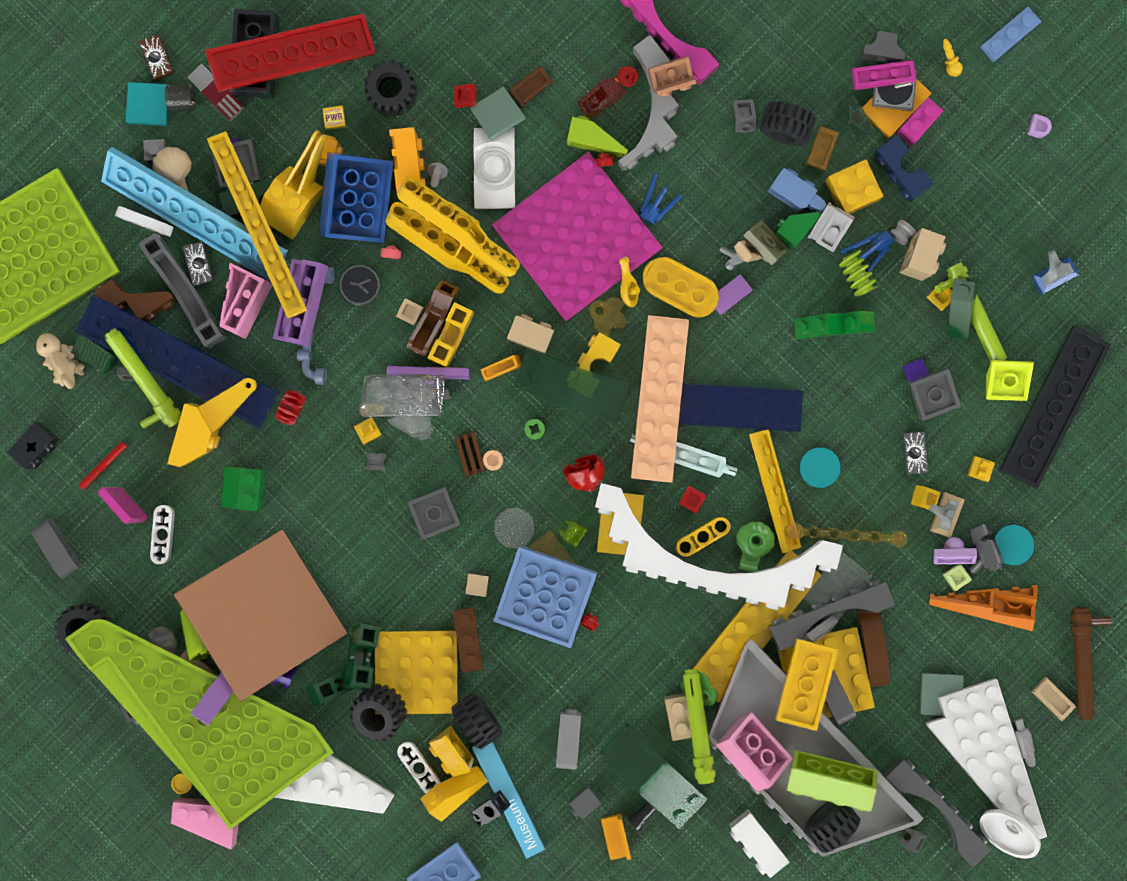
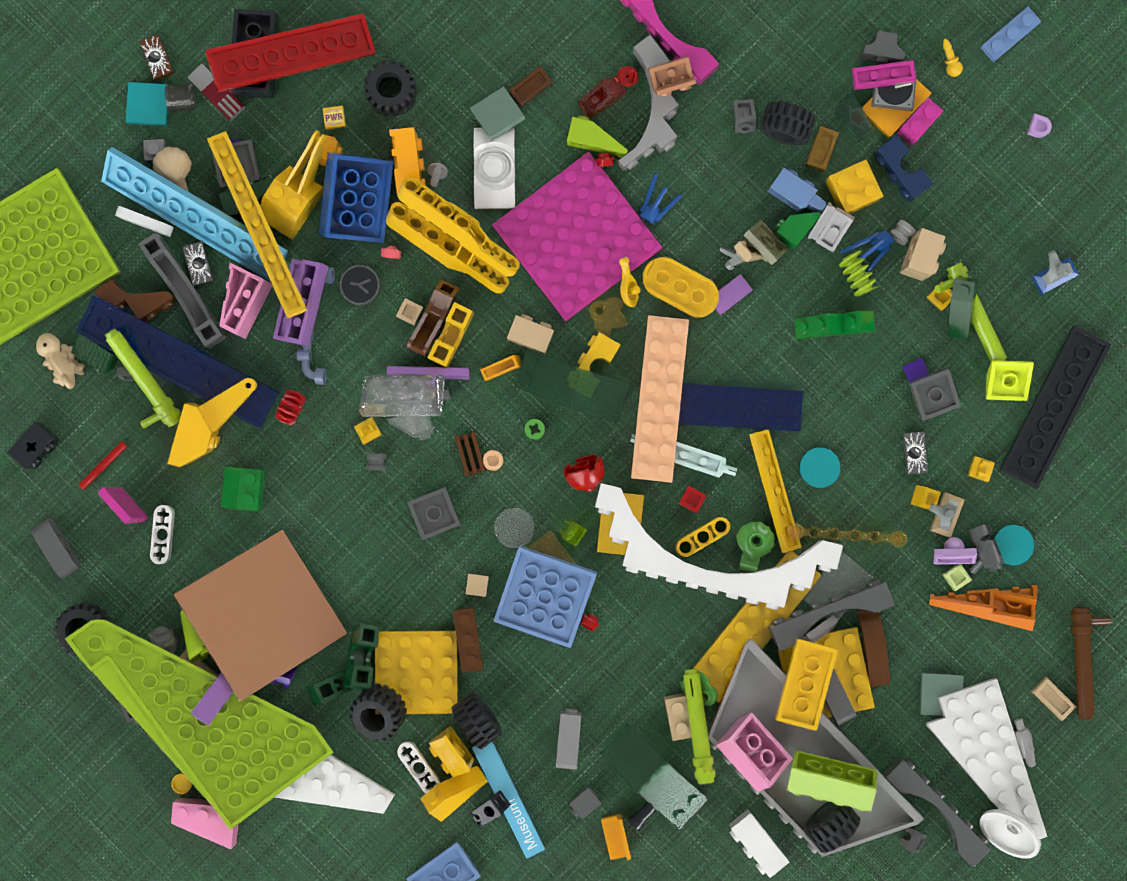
red plate [454,84,476,108] -> none

